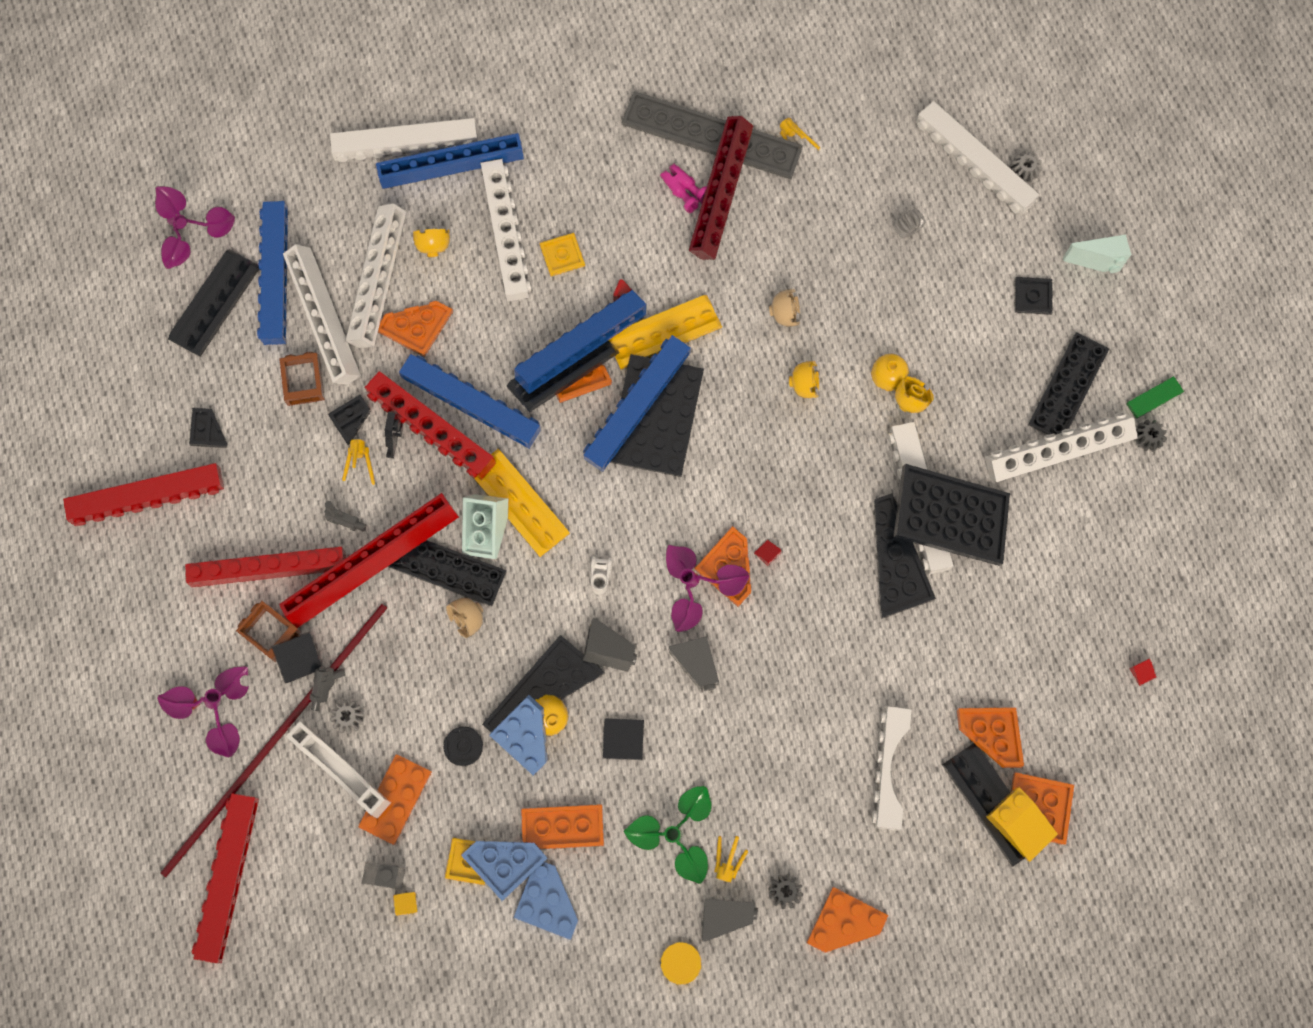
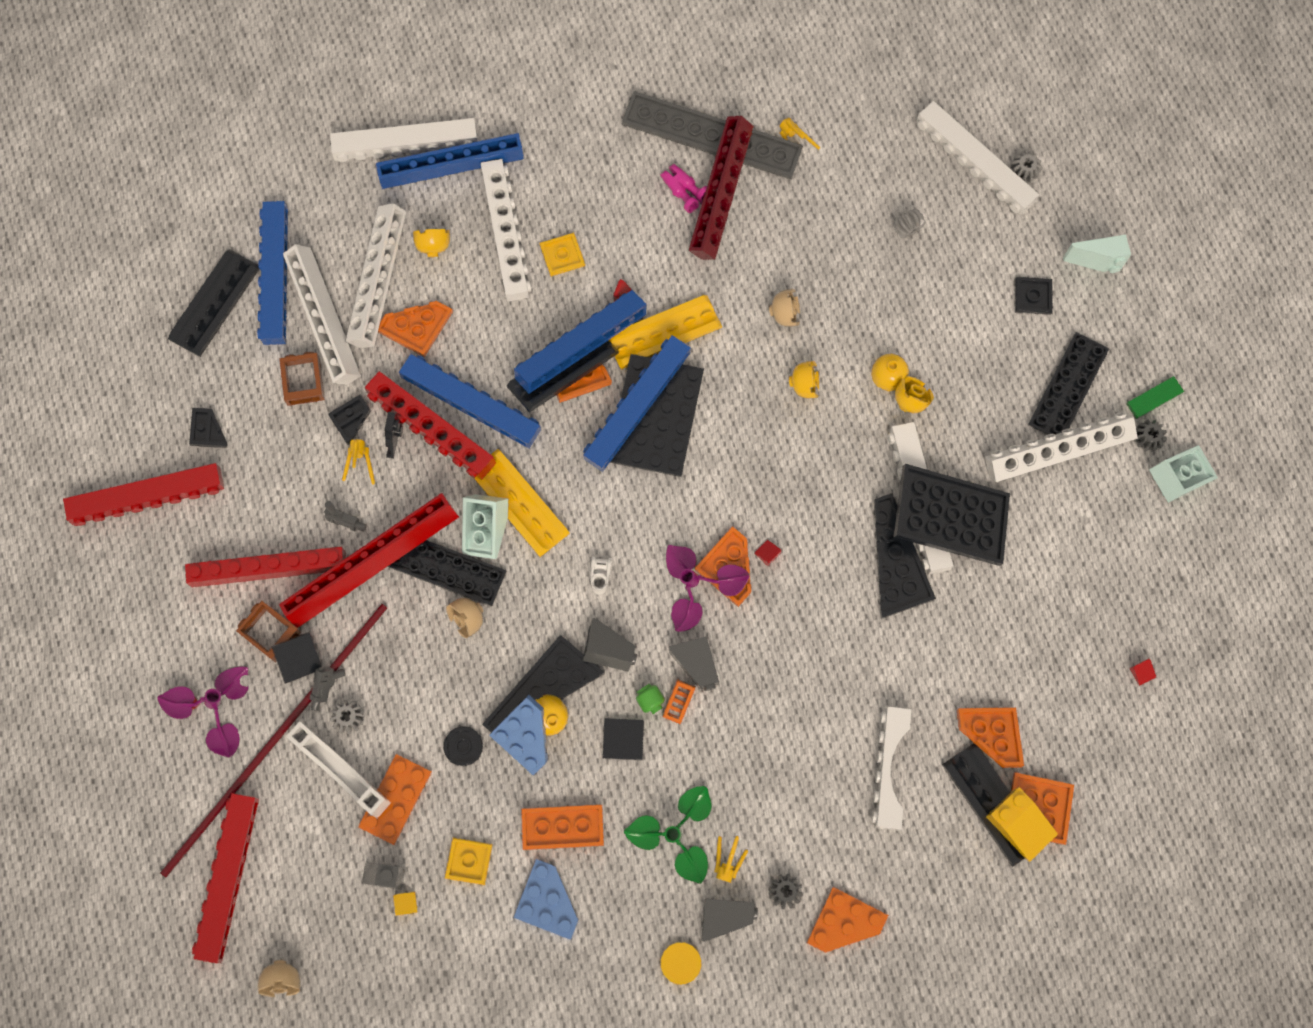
magenta plant [155,186,235,269] -> none
medium blue plate [461,841,548,901] -> none
none -> tan cylinder [258,960,300,997]
none -> bright green head [635,683,665,714]
none -> orange slope [662,679,696,724]
none -> light aqua slope [1149,445,1218,503]

